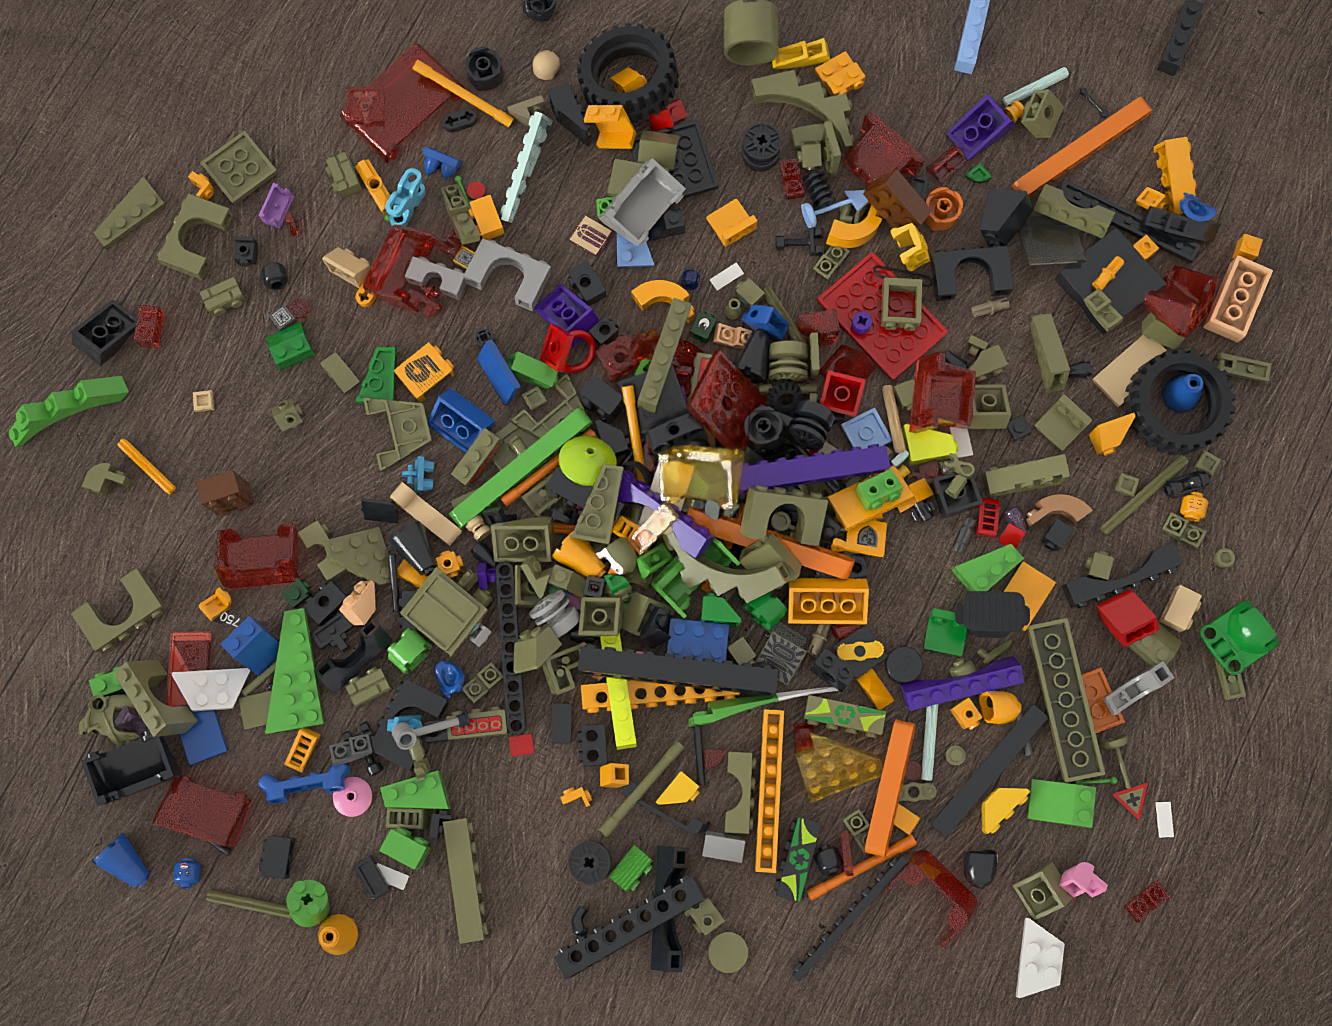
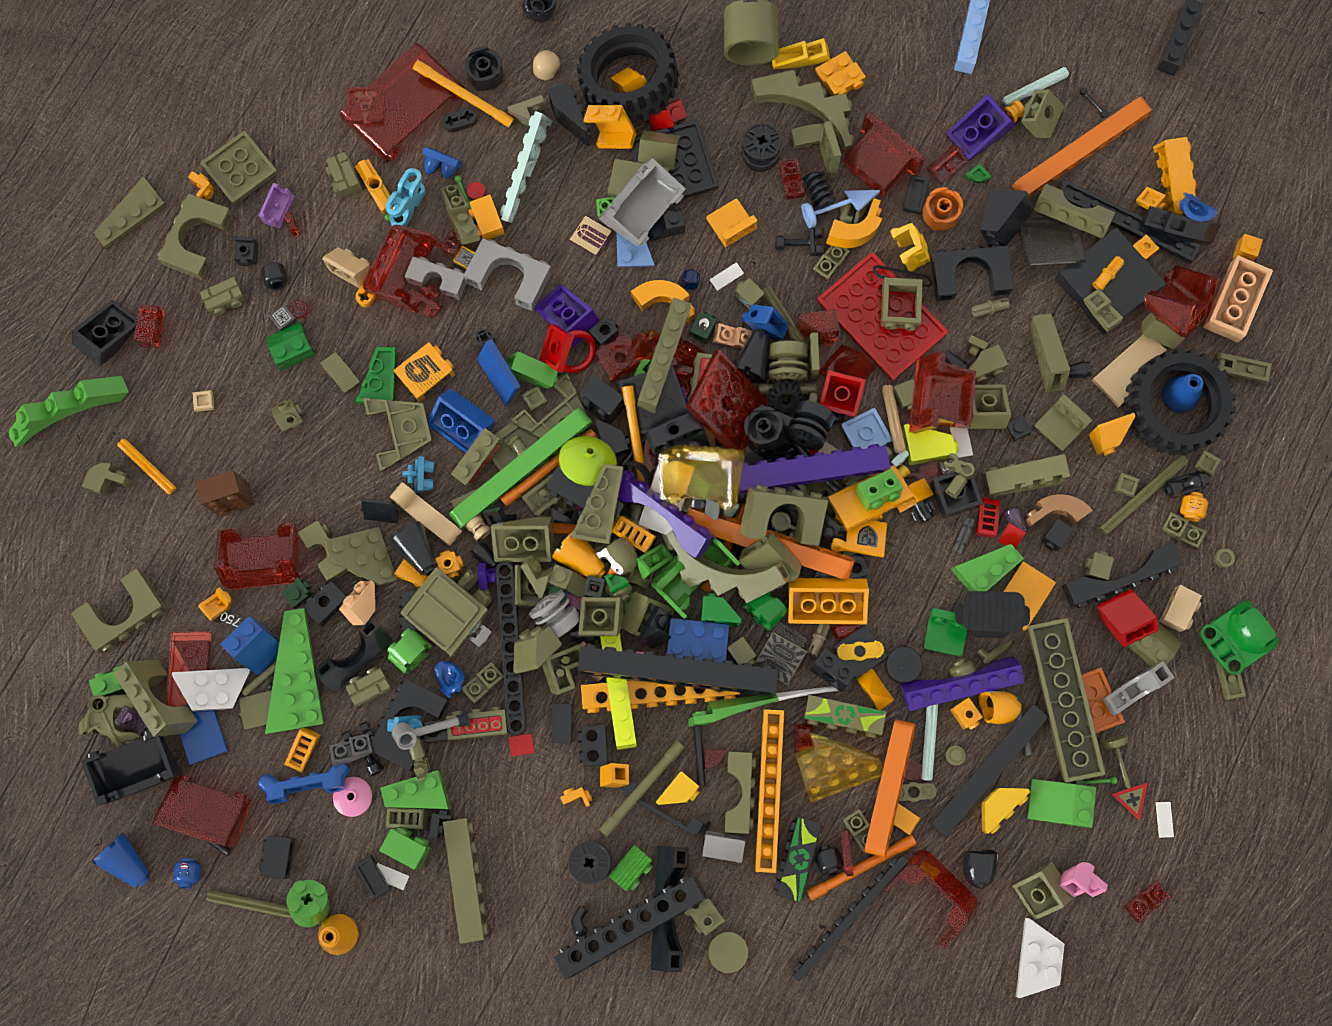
black hinge [310,612,354,653] -> none
black bar [388,554,401,612] -> none
black brick [567,260,607,306] -> none
clear yellow tile [628,502,680,555] -> none
olive cone [724,299,743,320] -> none
olive brick [797,139,822,170] -> none
dark purple wheel [852,312,872,334] -> none
reddish brown brick [863,169,932,229] -> none

